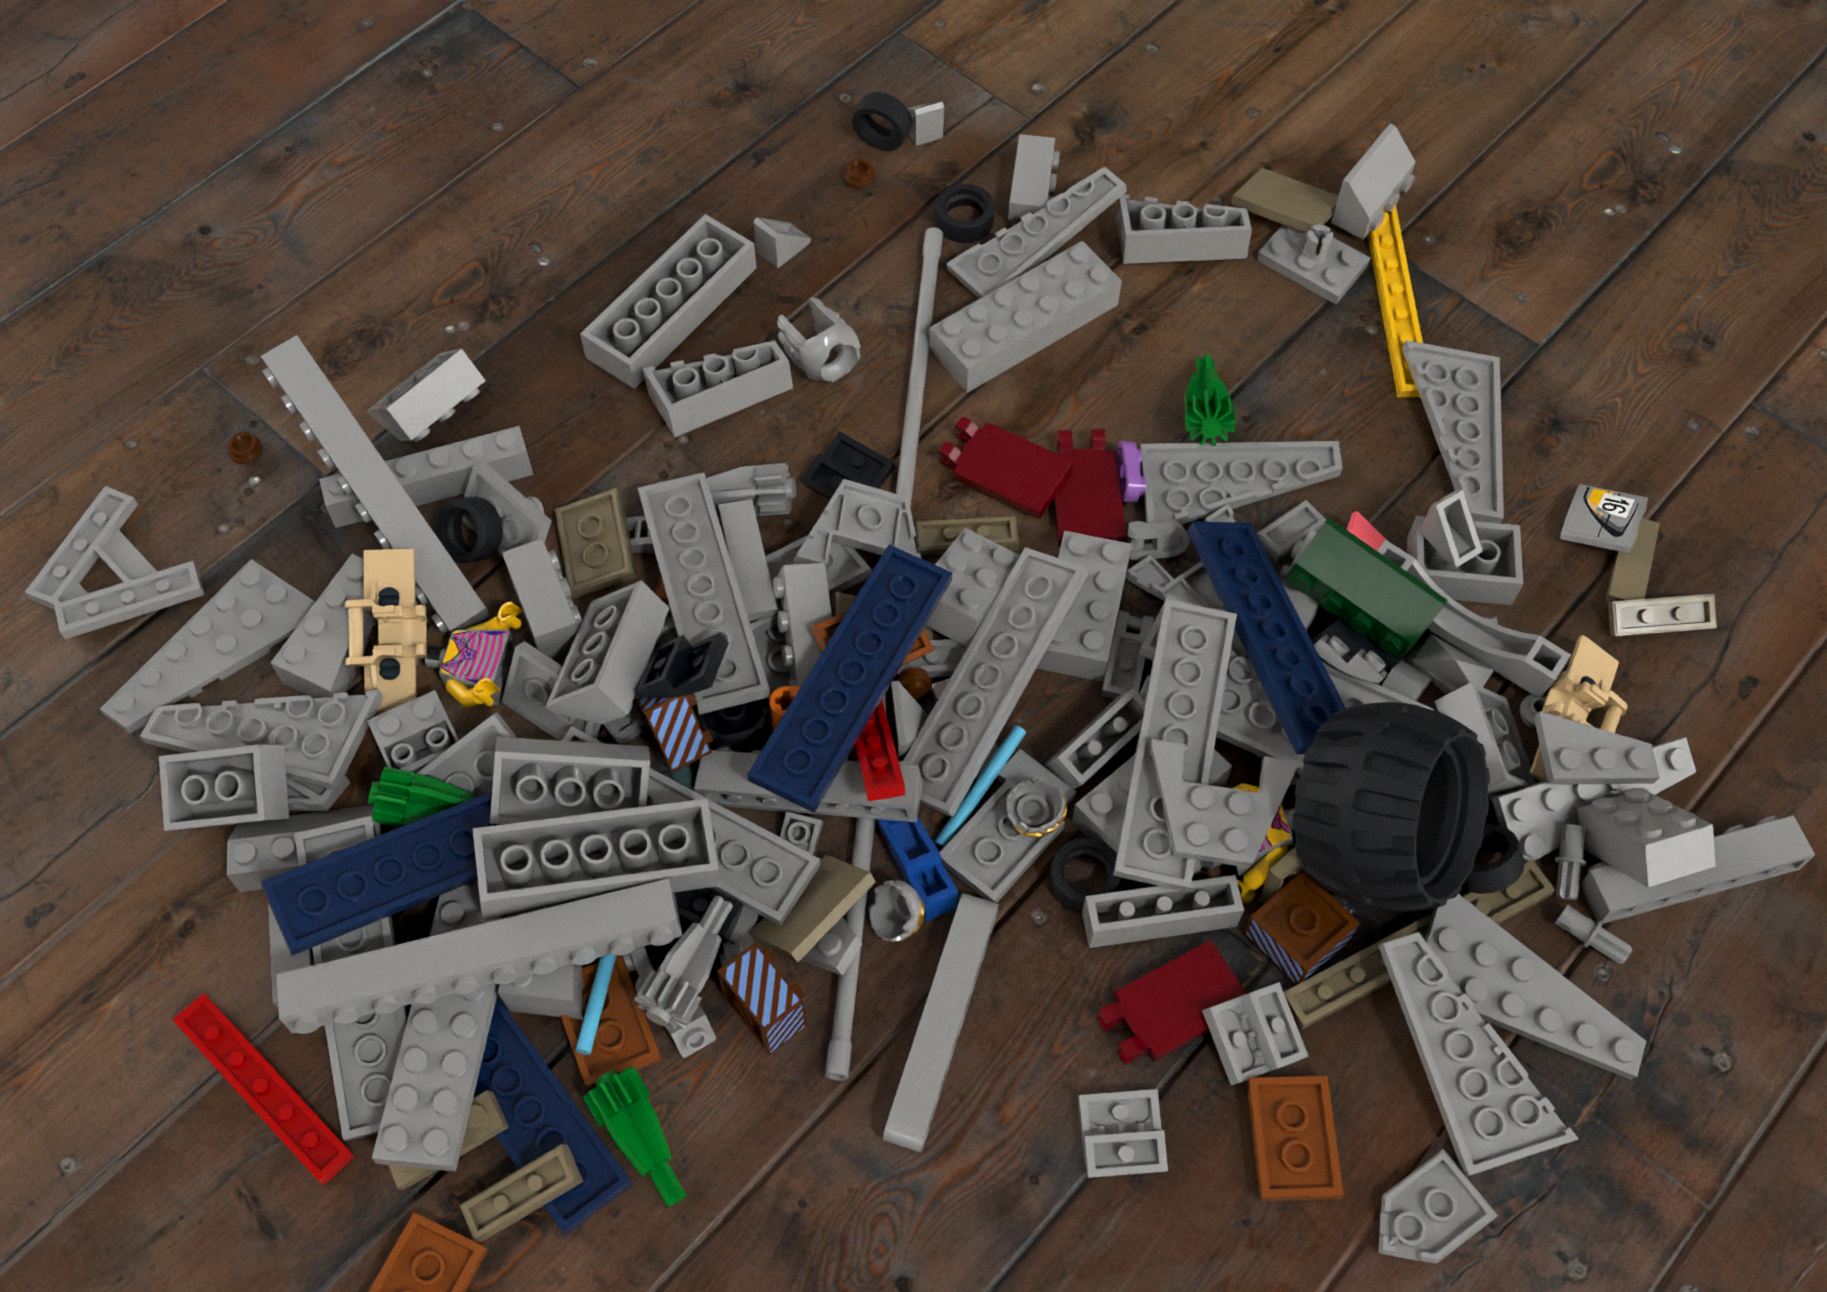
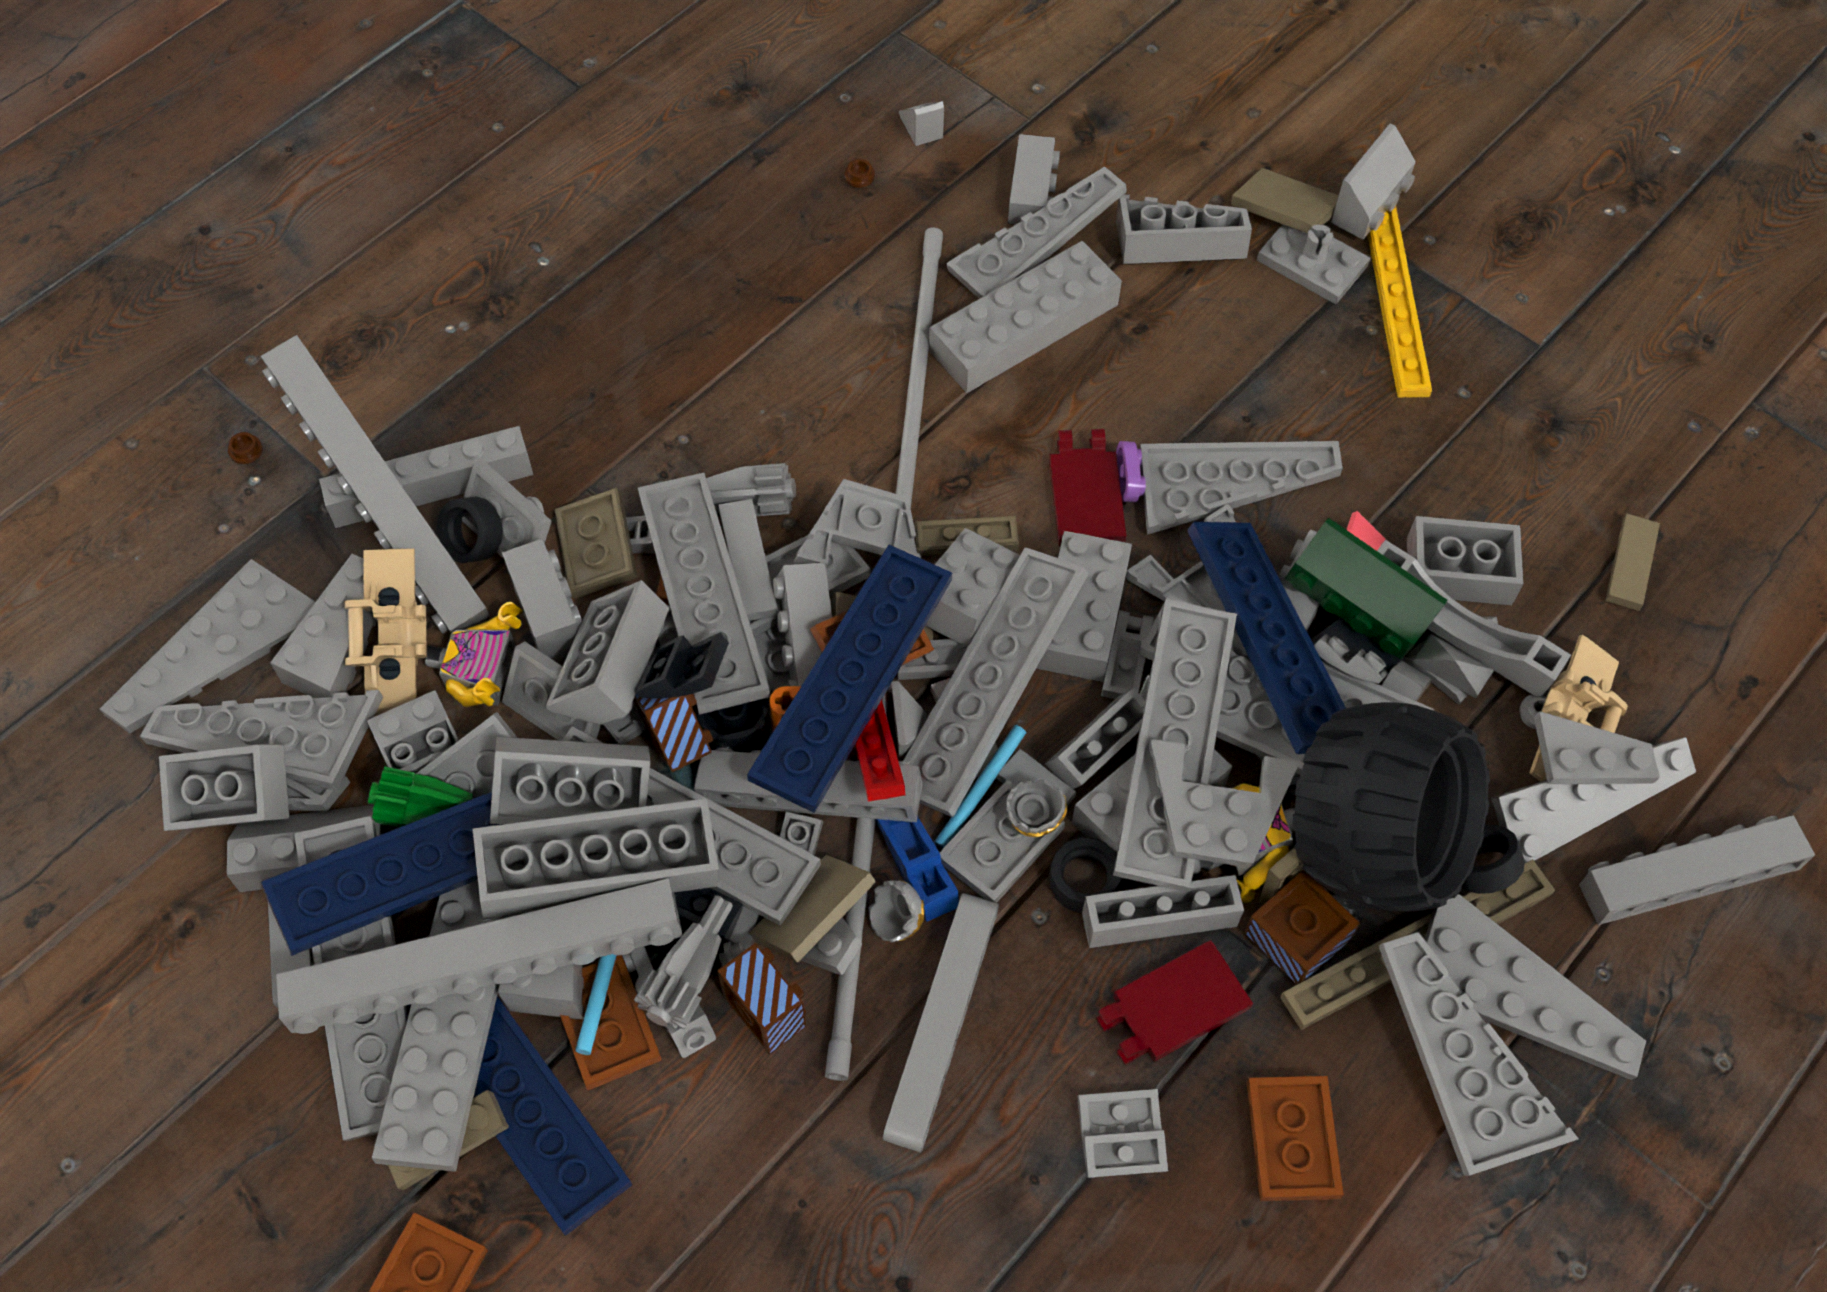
light grey plate [25,486,204,639] -> none
red plate [172,993,355,1186] -> none
light grey slope [366,349,486,442] -> none
dark tan tile [459,1144,584,1243] -> none
light grey brick [580,214,757,389] -> none
green piece [583,1066,687,1208] -> none
light grey wedge [643,341,793,437] -> none
light grey slope [753,217,811,268] -> none
light grey piece [777,297,861,383] -> none
black slope [800,431,896,500] -> none
black tyre [852,92,913,151] -> none
reddish brown plate [897,668,932,699] -> none
black tyre [936,184,994,243] -> none
dark red tile [937,416,1074,519] -> none
light grey plate [1128,521,1190,561] -> none
green piece [1184,354,1236,446] -> none
light grey slope [1202,982,1309,1085] -> none
light grey tile [1256,500,1326,562] -> none
light grey tile [1378,1149,1498,1264] -> none
light grey wing [1402,340,1504,523] -> none
light grey slope [1420,489,1483,567] -> none
light grey slope [1435,682,1538,803] -> none
light grey axle [1554,904,1632,964] -> none
light grey axle [1555,824,1587,900] -> none
light grey slope [1560,484,1648,553] -> none
light grey brick [1578,788,1716,888] -> none
tile [1608,594,1717,636] -> none

